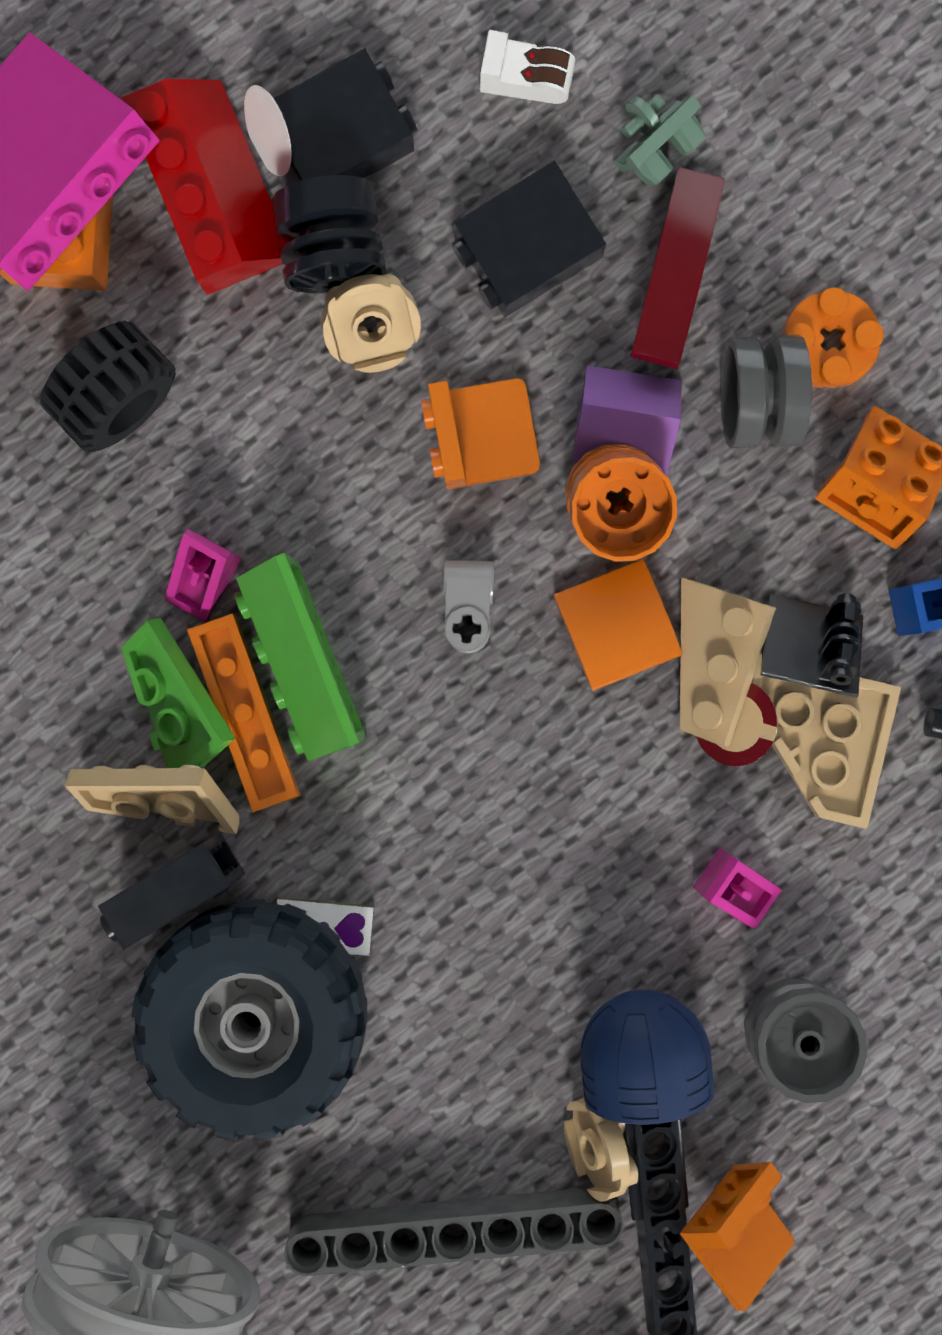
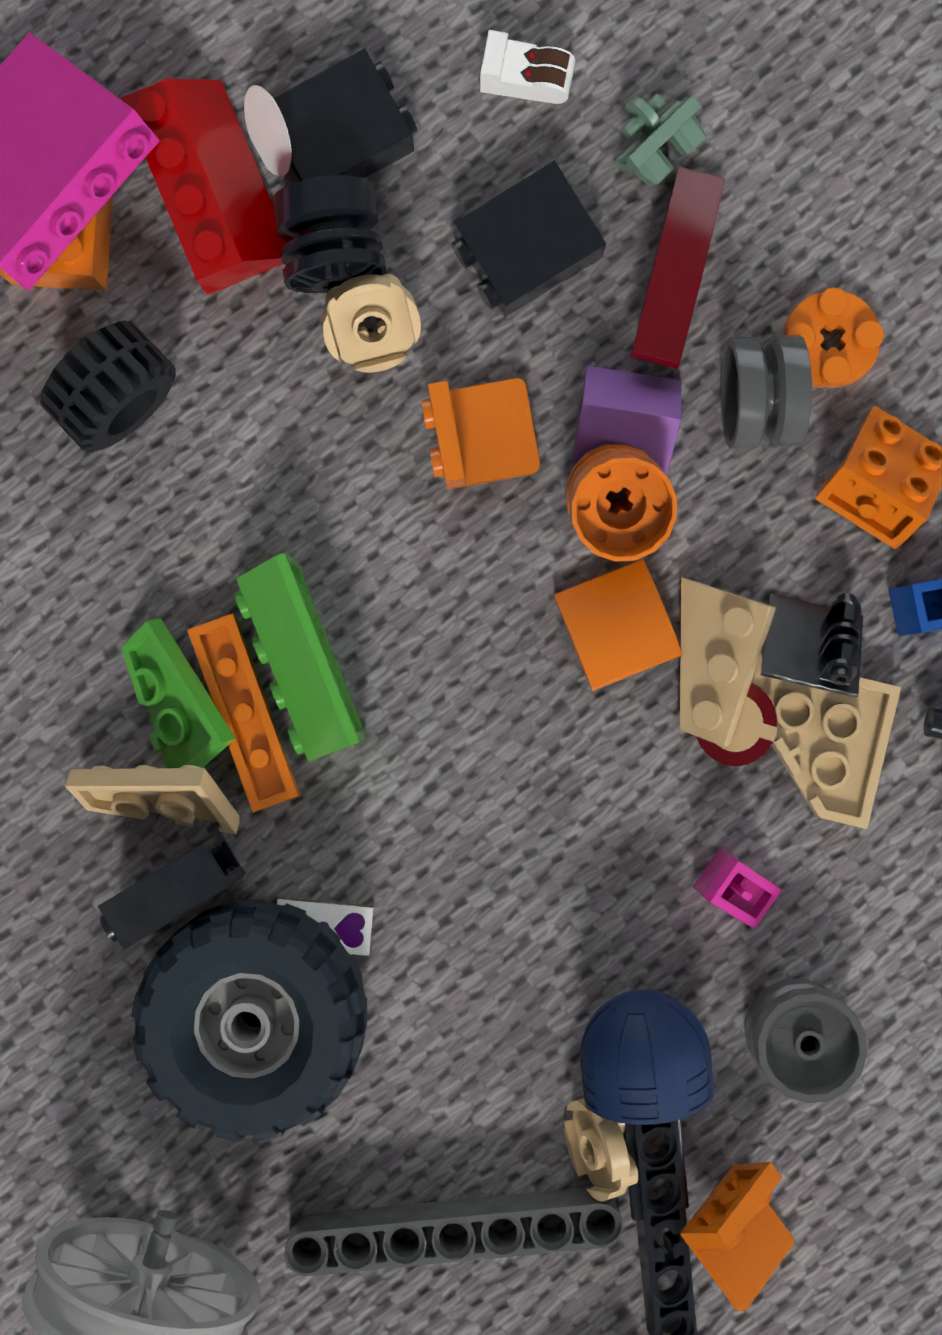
dark pink slope [164,529,242,623] -> none
light grey piece [444,560,494,654] -> none

